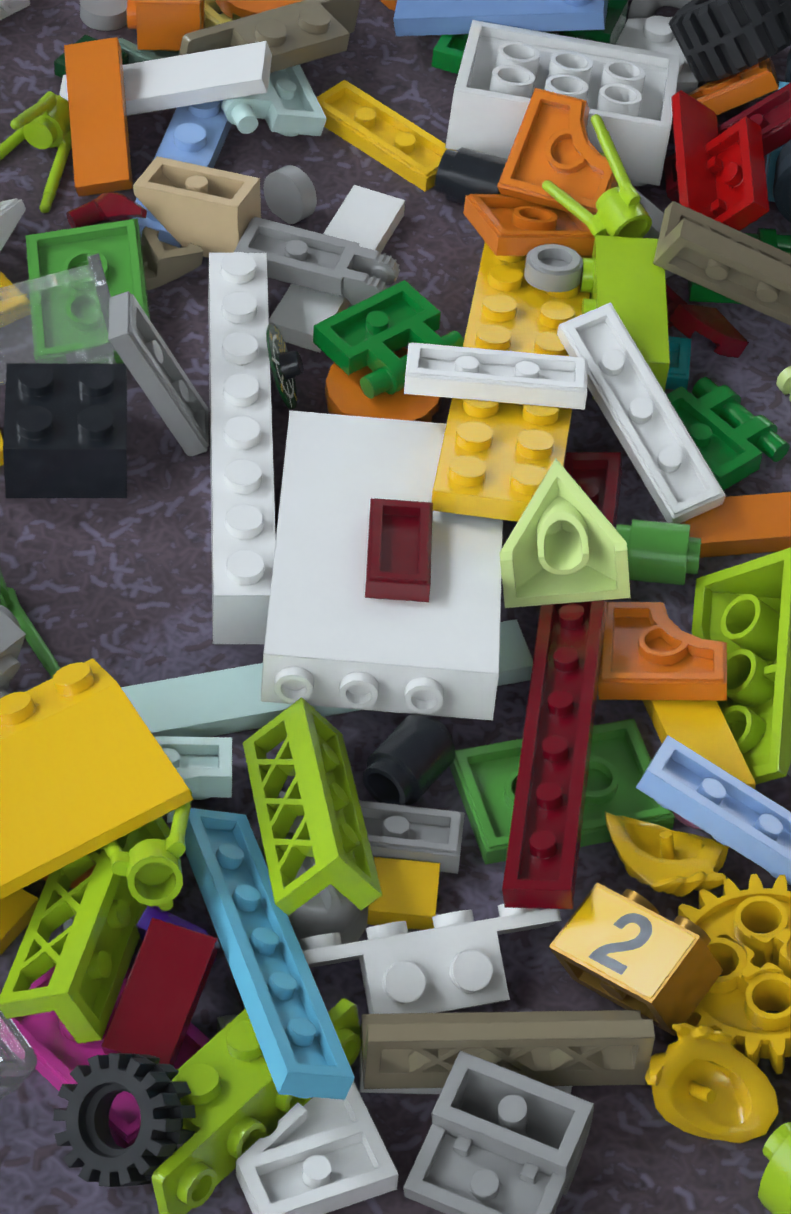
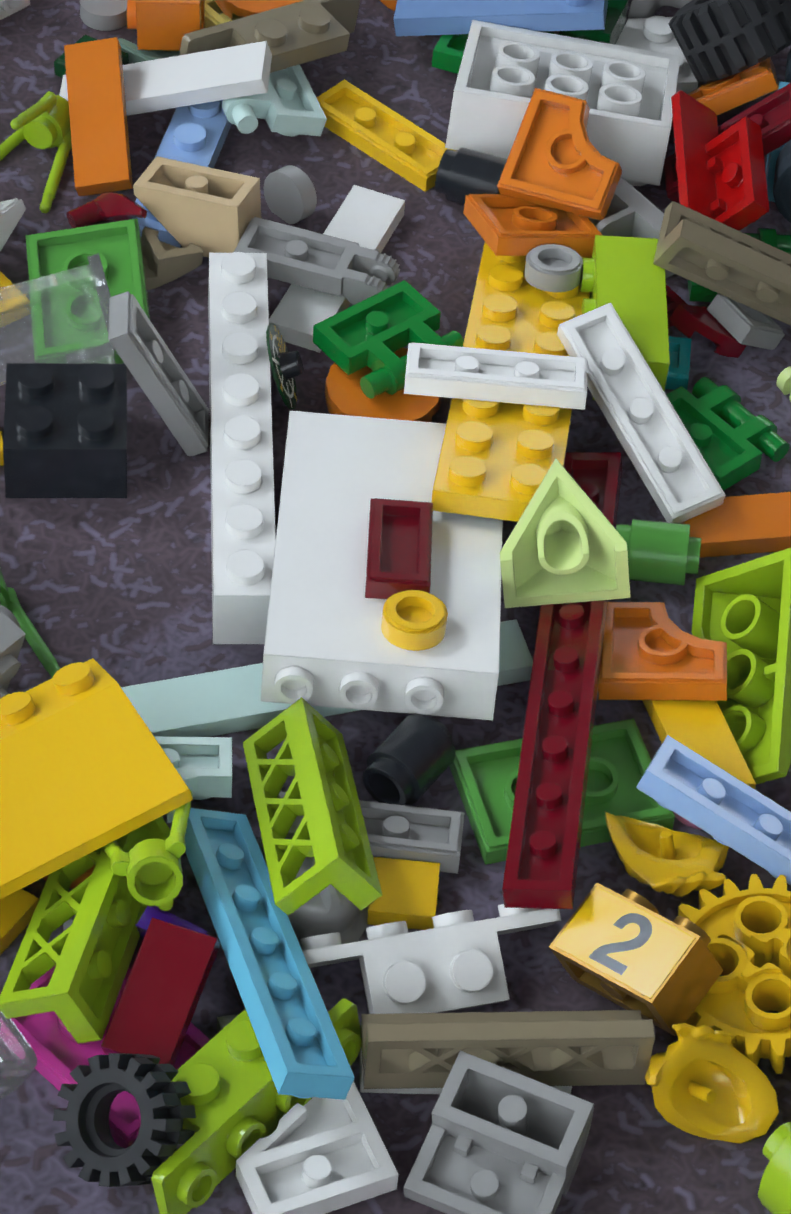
lime plant [542,114,652,238] -> none
none -> yellow tile [381,590,448,651]
none -> light grey tile [707,294,785,350]

